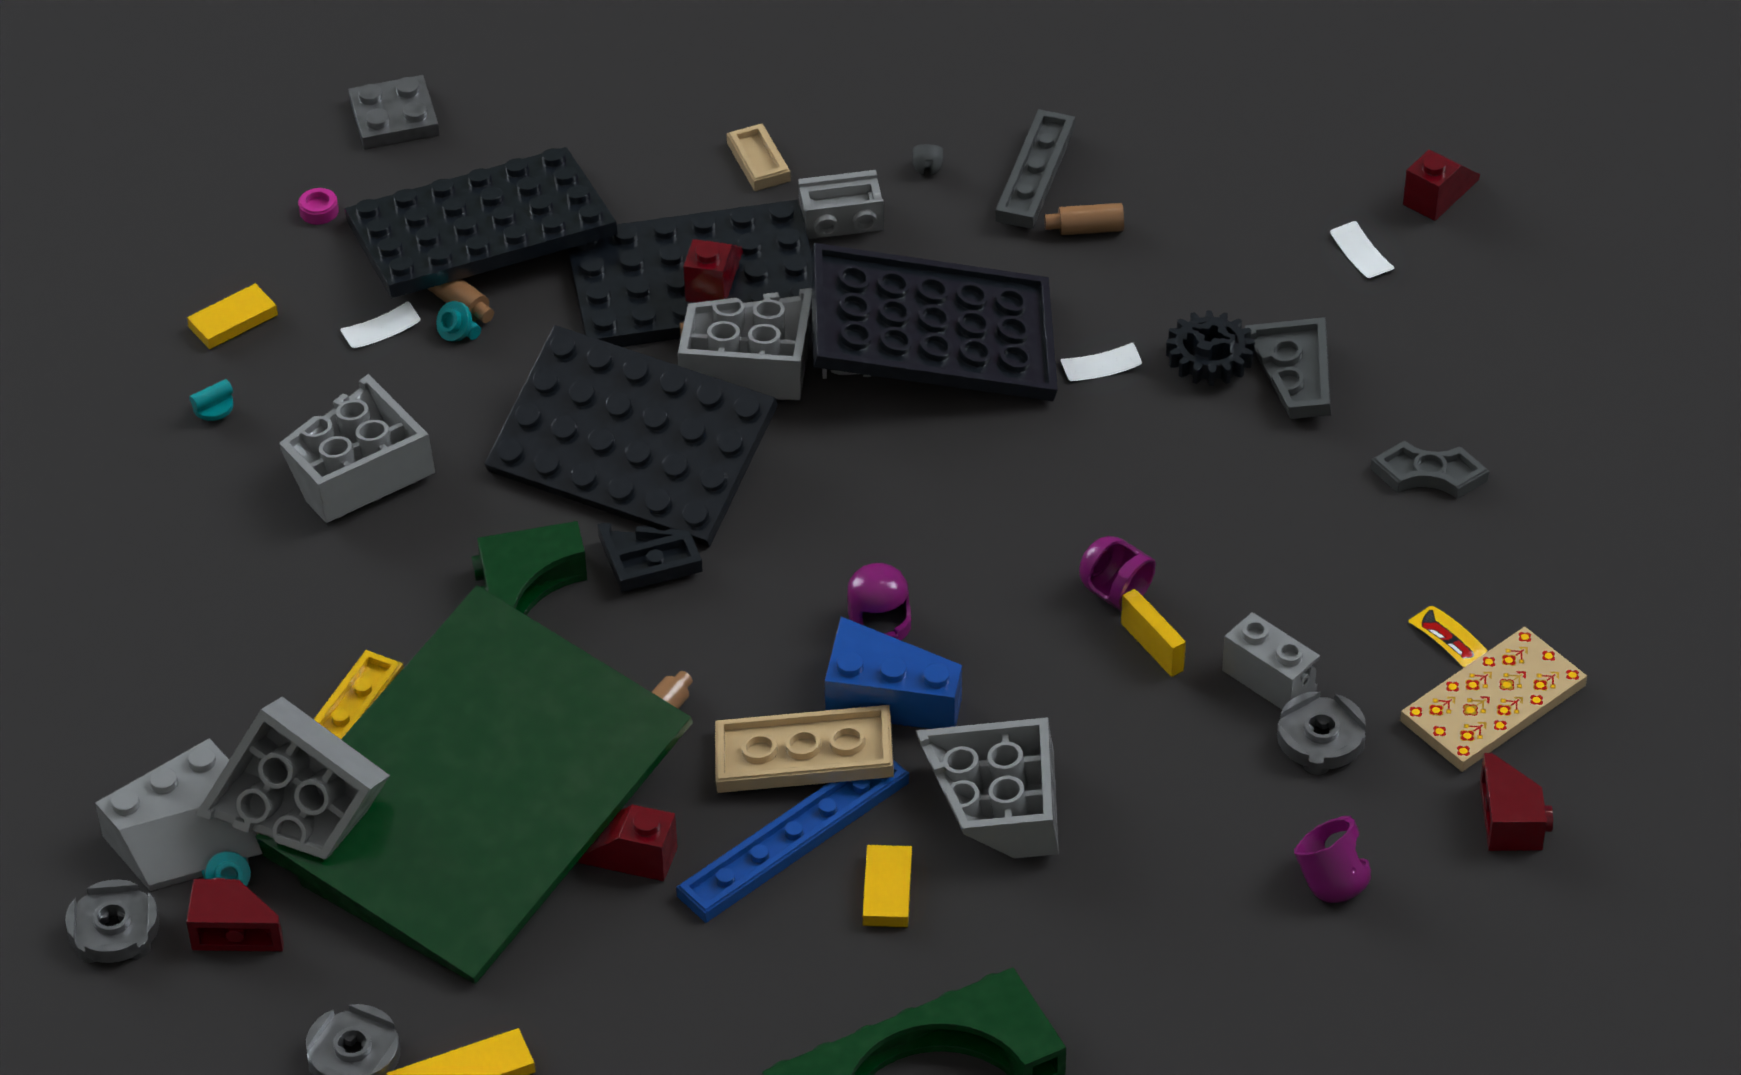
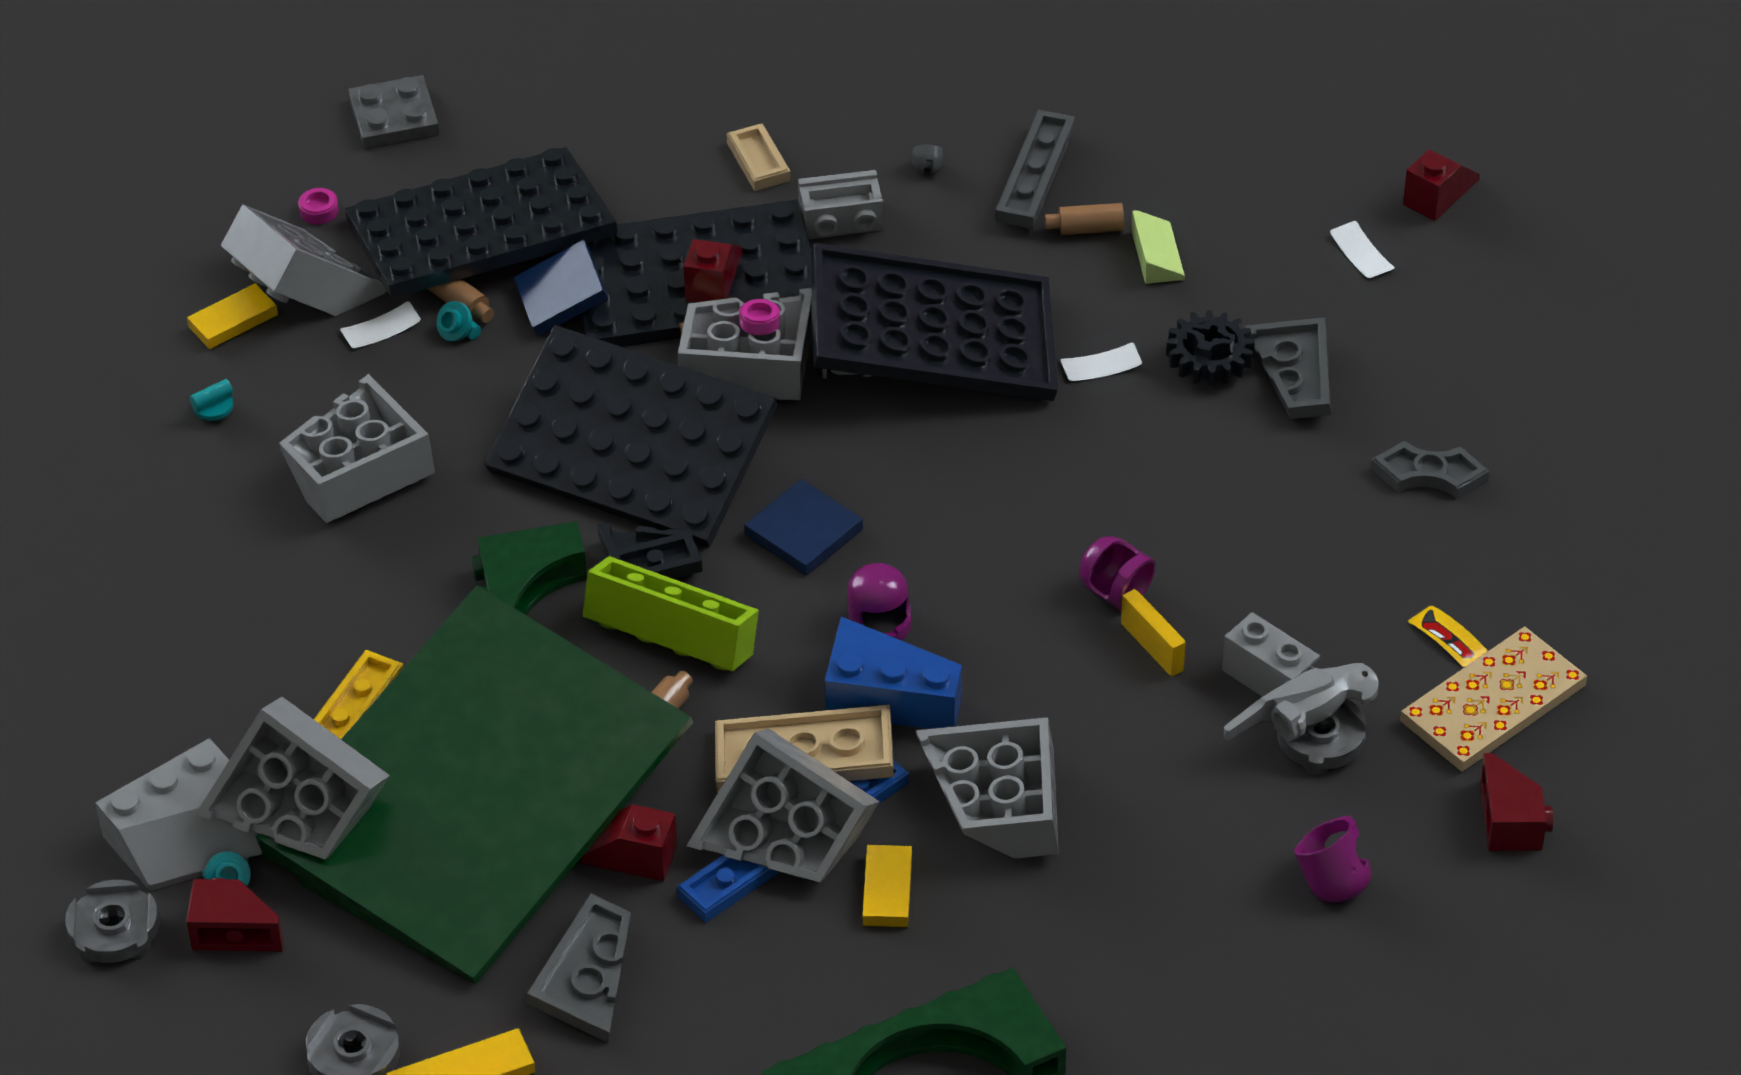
none -> light grey wedge [221,204,387,316]
none -> tile [514,240,609,336]
none -> dark grey wing [526,893,631,1043]
none -> lime brick [583,556,759,671]
none -> light grey wedge [686,729,880,882]
none -> dark pink tile [739,299,780,335]
none -> dark blue tile [744,479,863,575]
none -> yellowish green slope [1131,210,1185,284]
none -> light grey animal [1224,663,1379,743]

